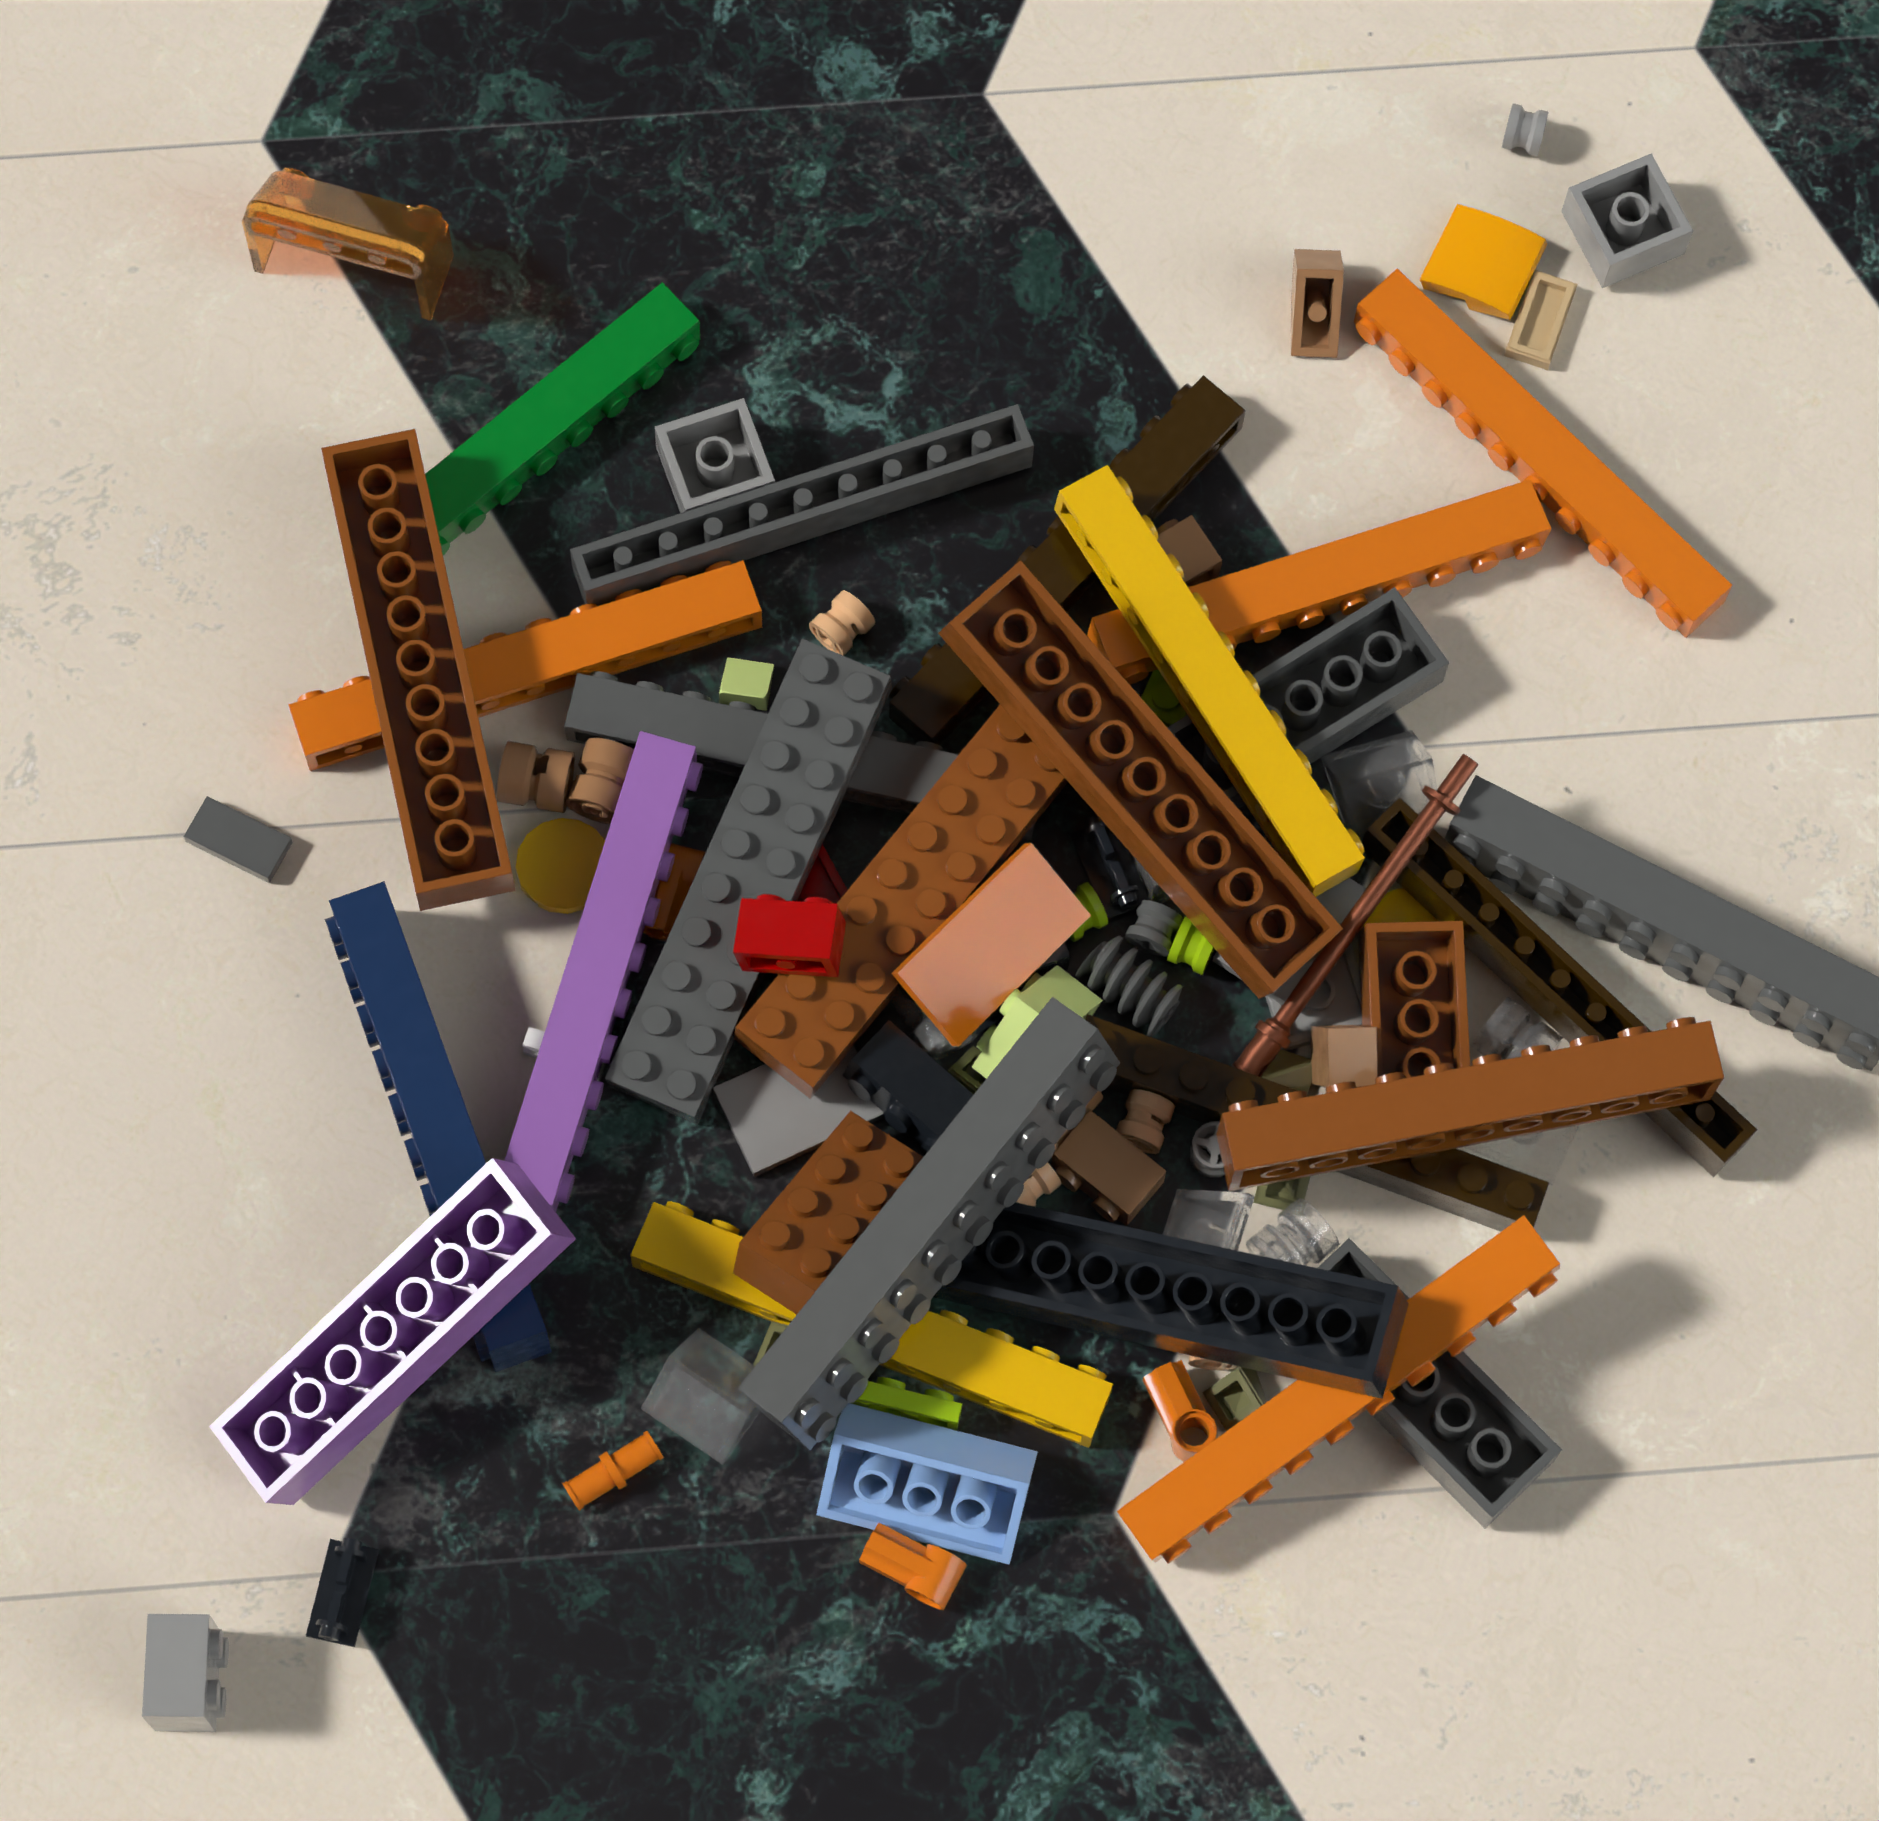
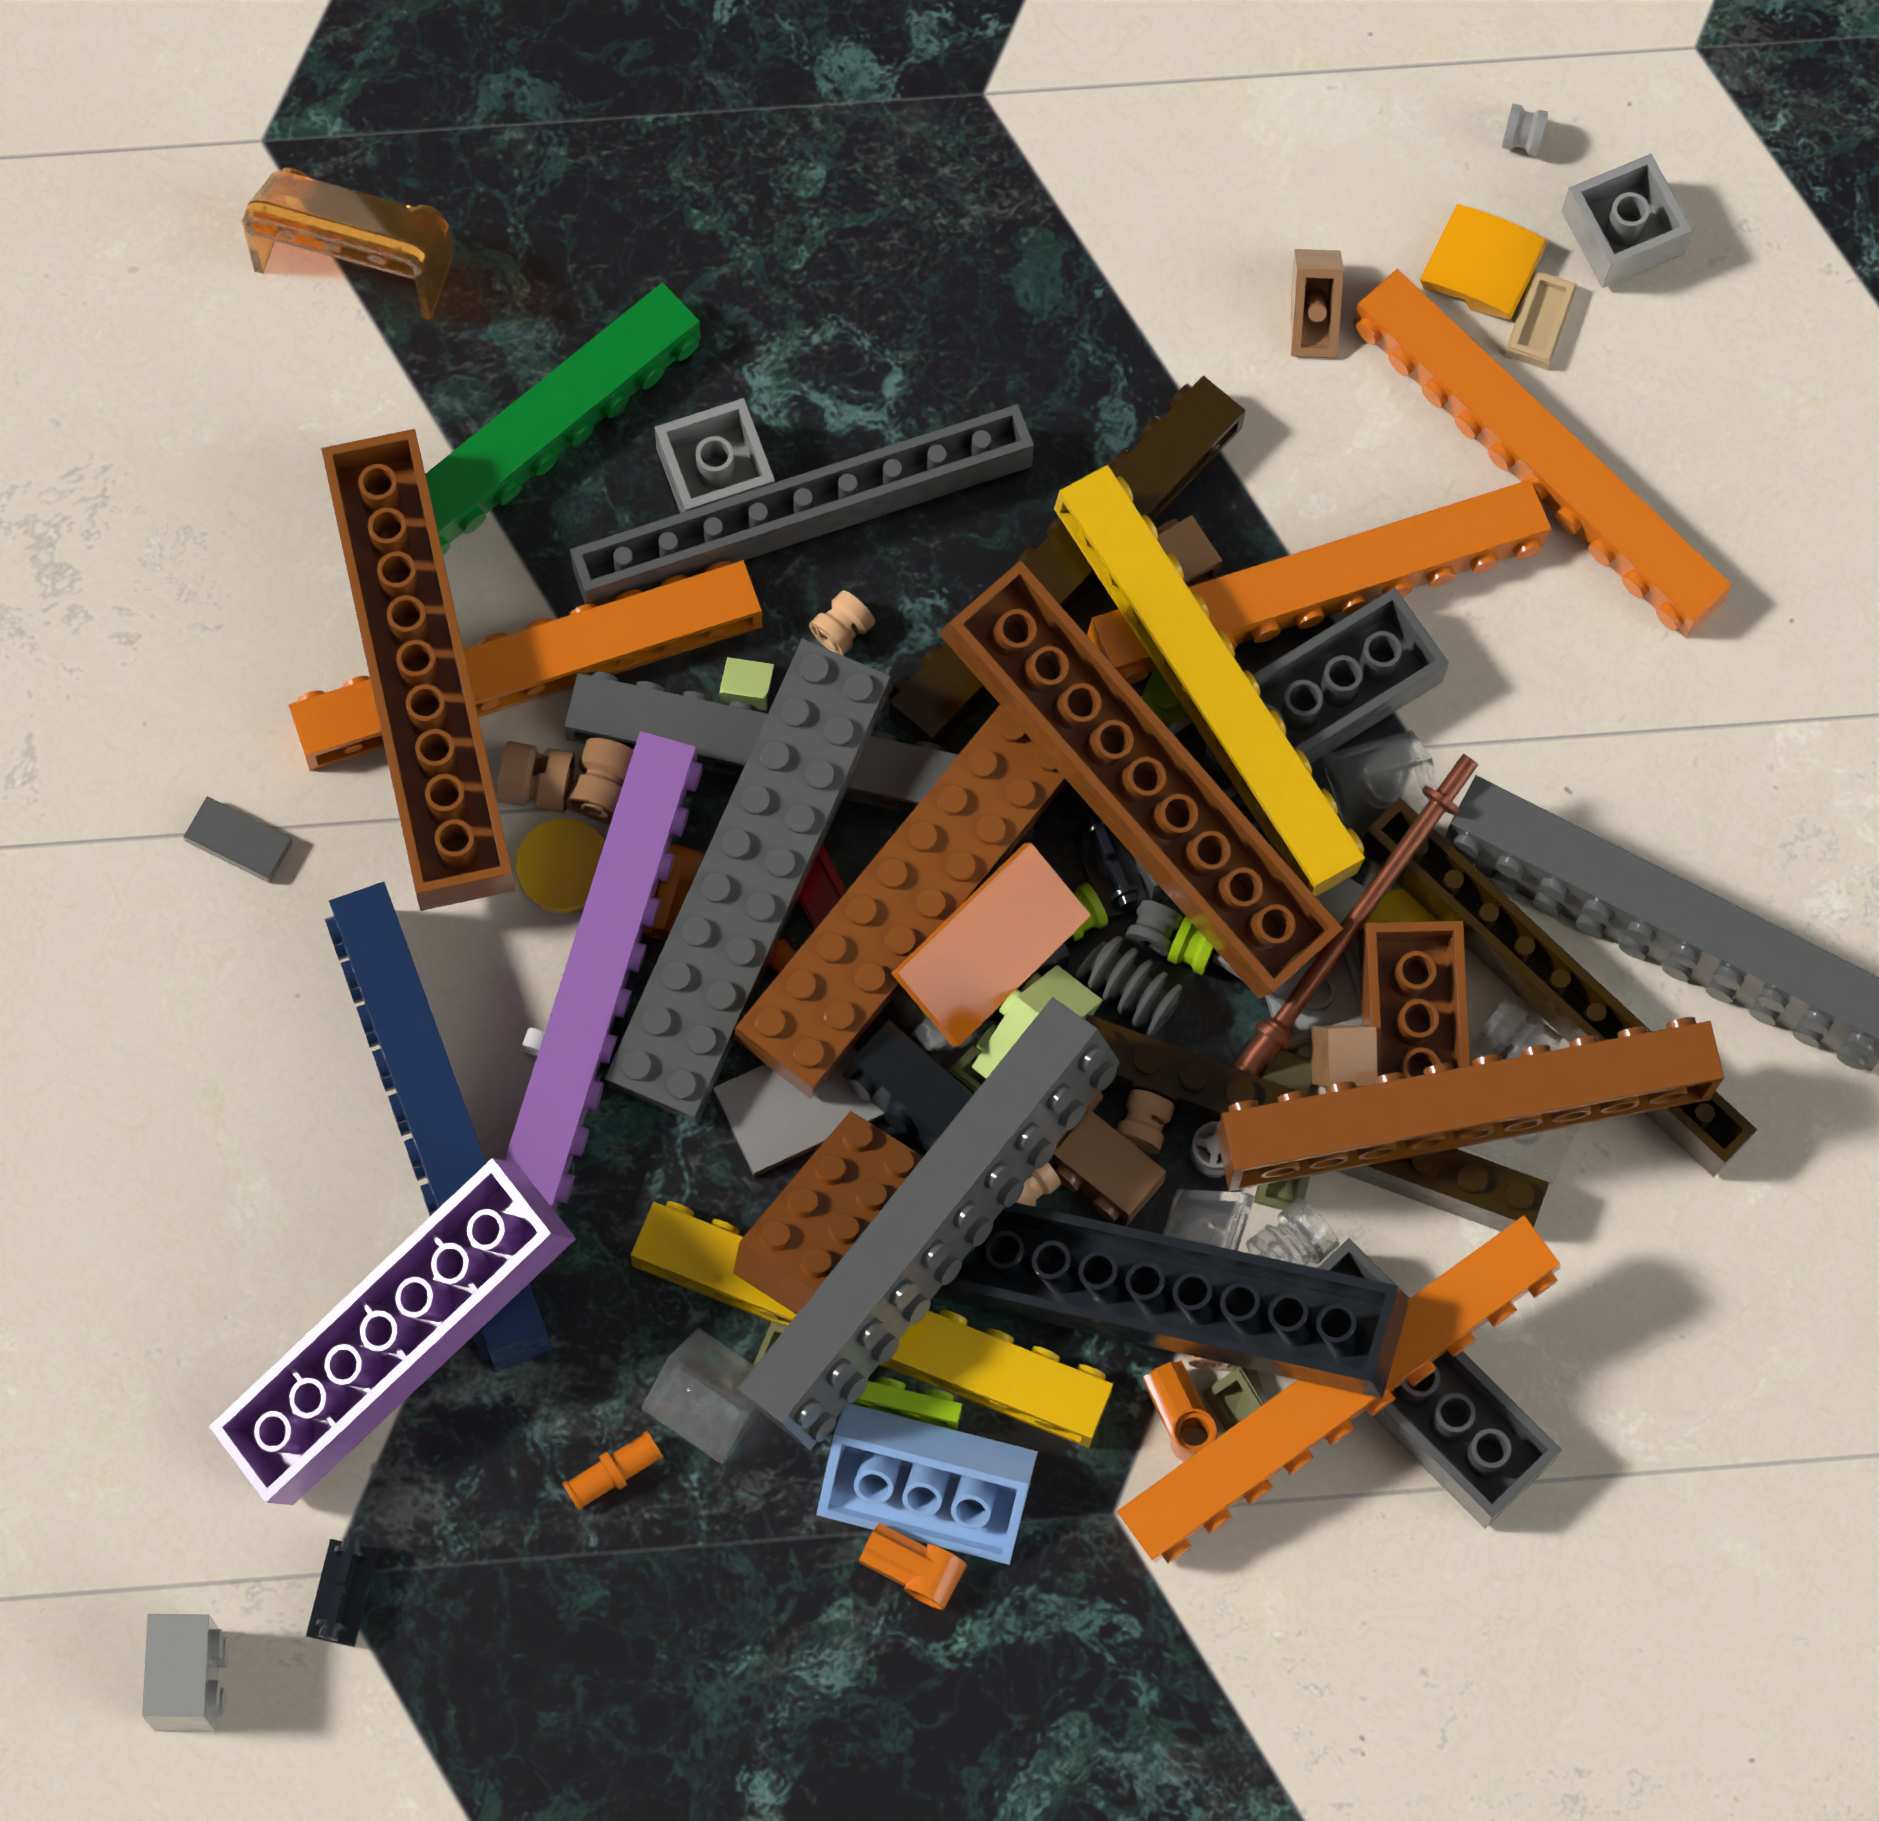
red brick [733,894,846,977] -> none

